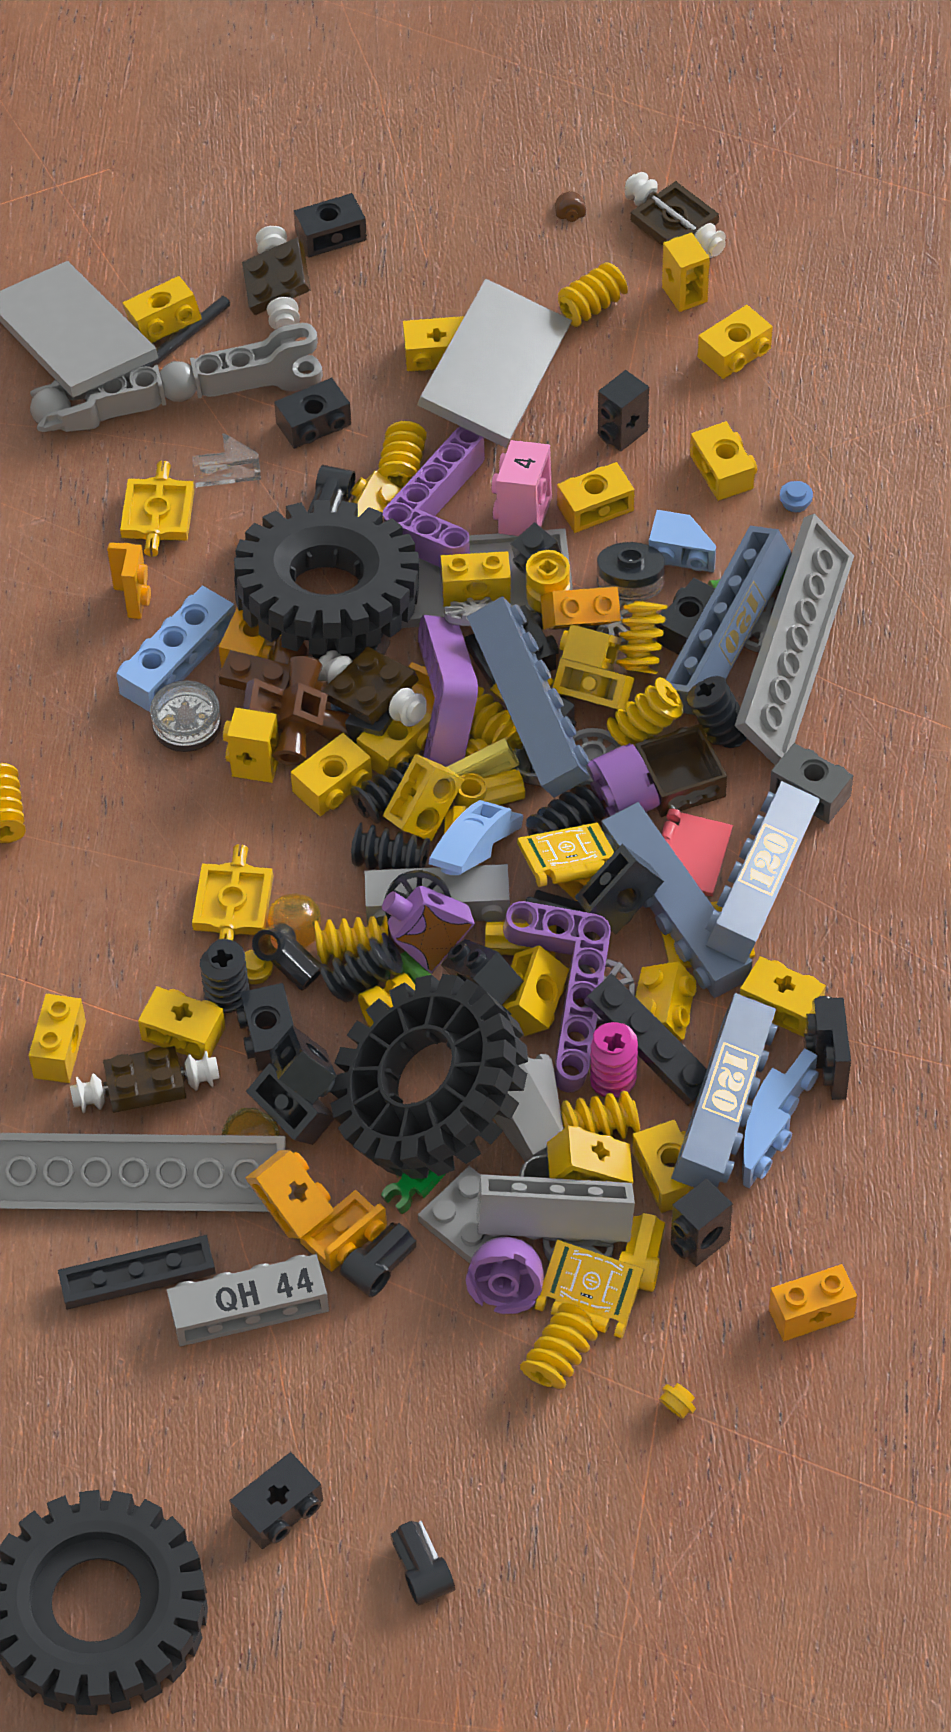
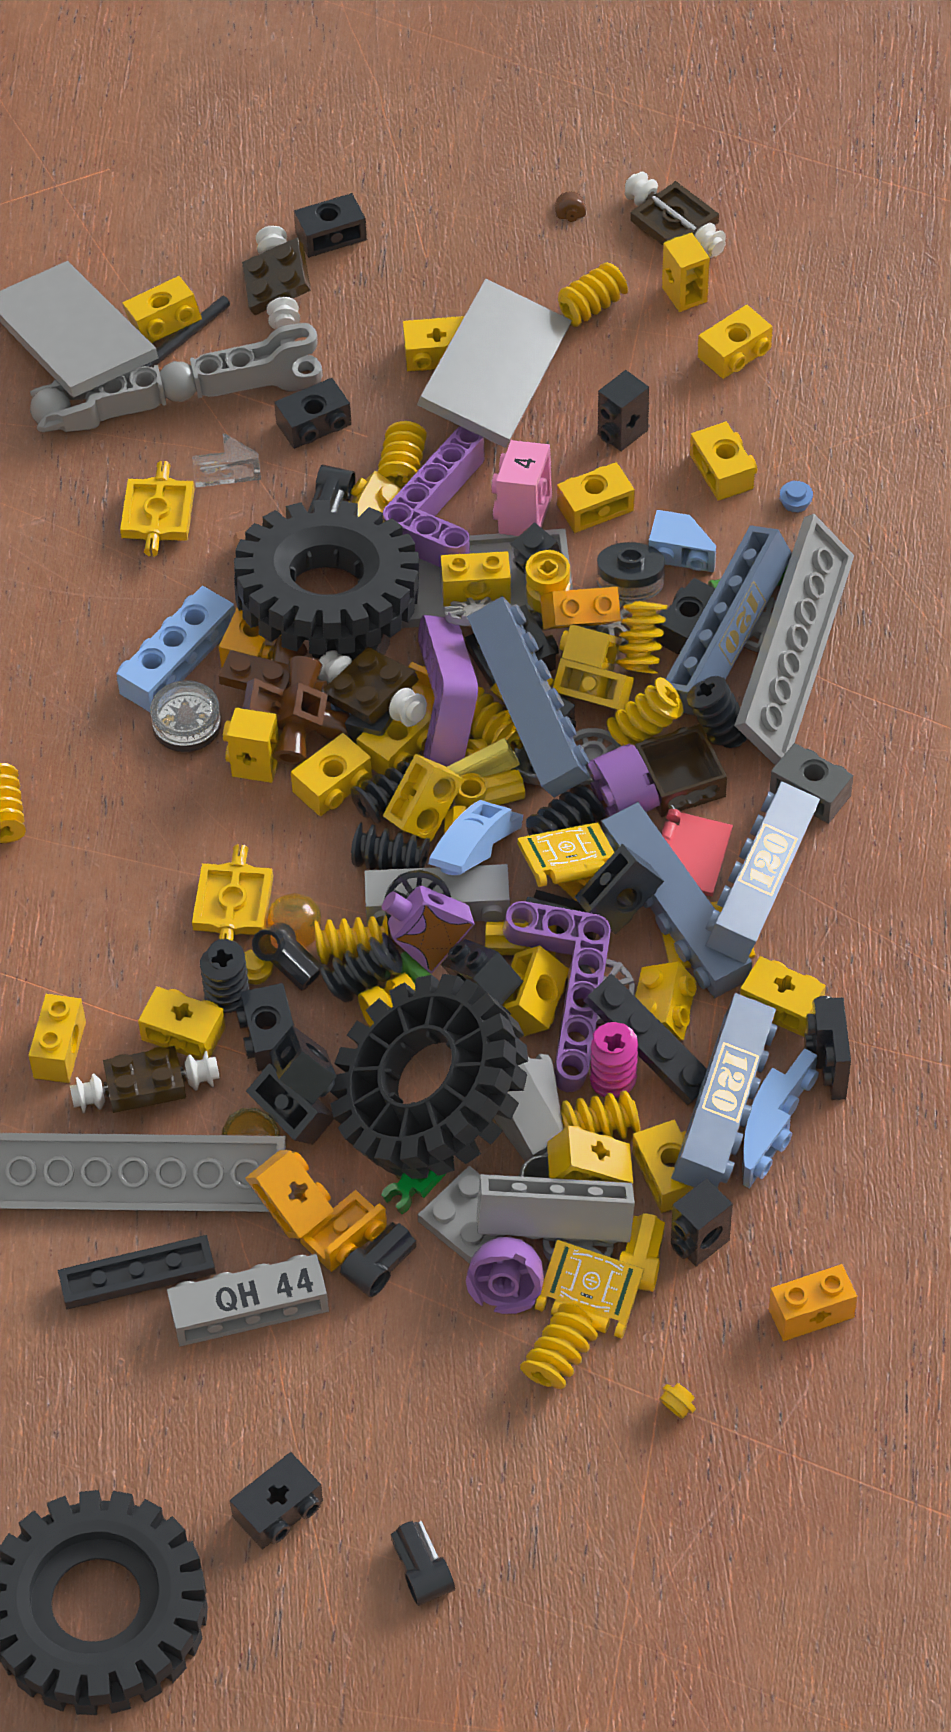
light orange bracket [107,543,151,619] -> none

